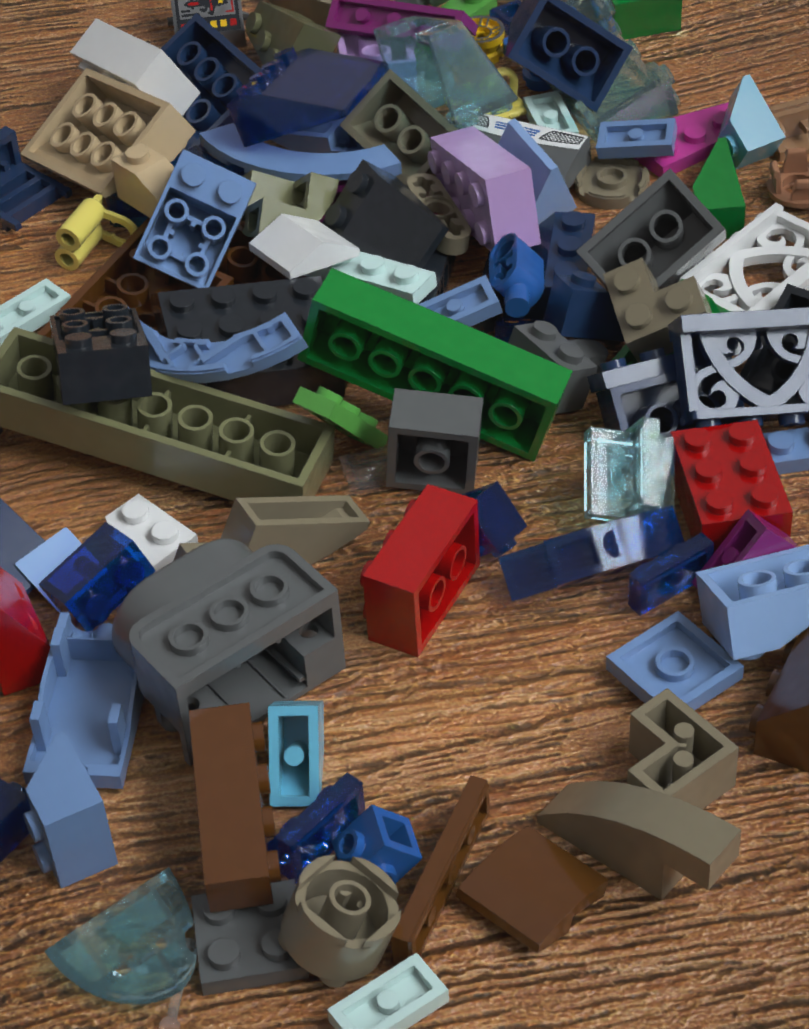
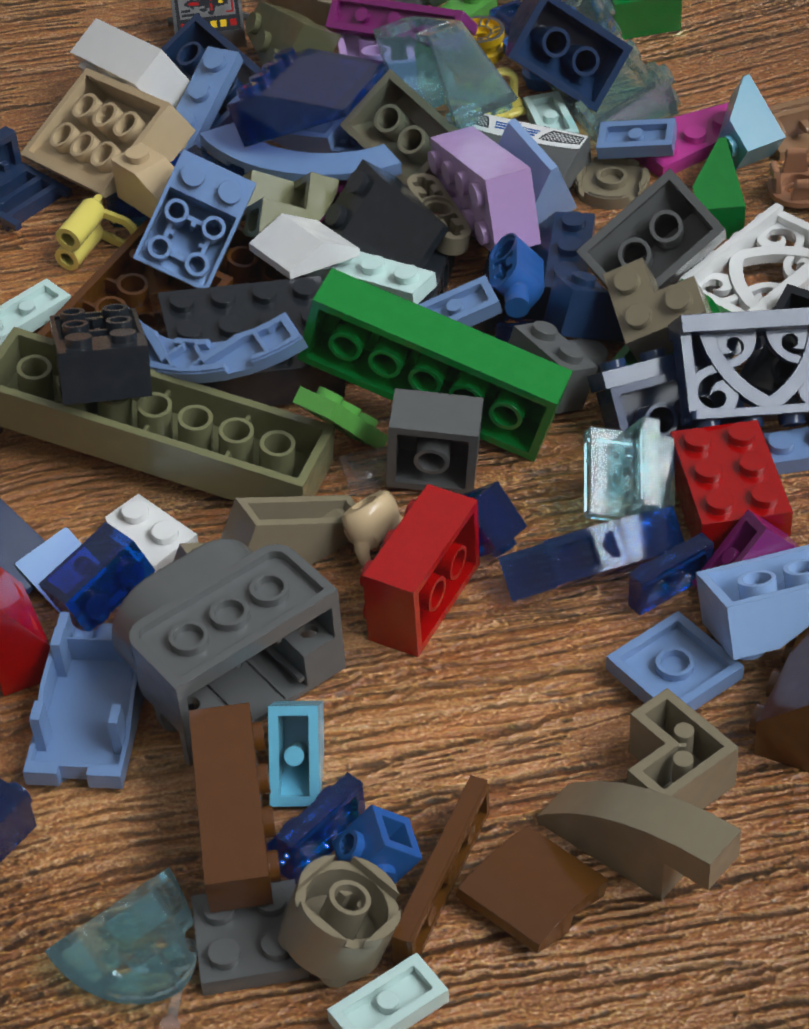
medium blue slope [23,730,118,889] -> none
none -> medium blue plate [170,46,243,167]
none -> tan piece [342,490,403,567]

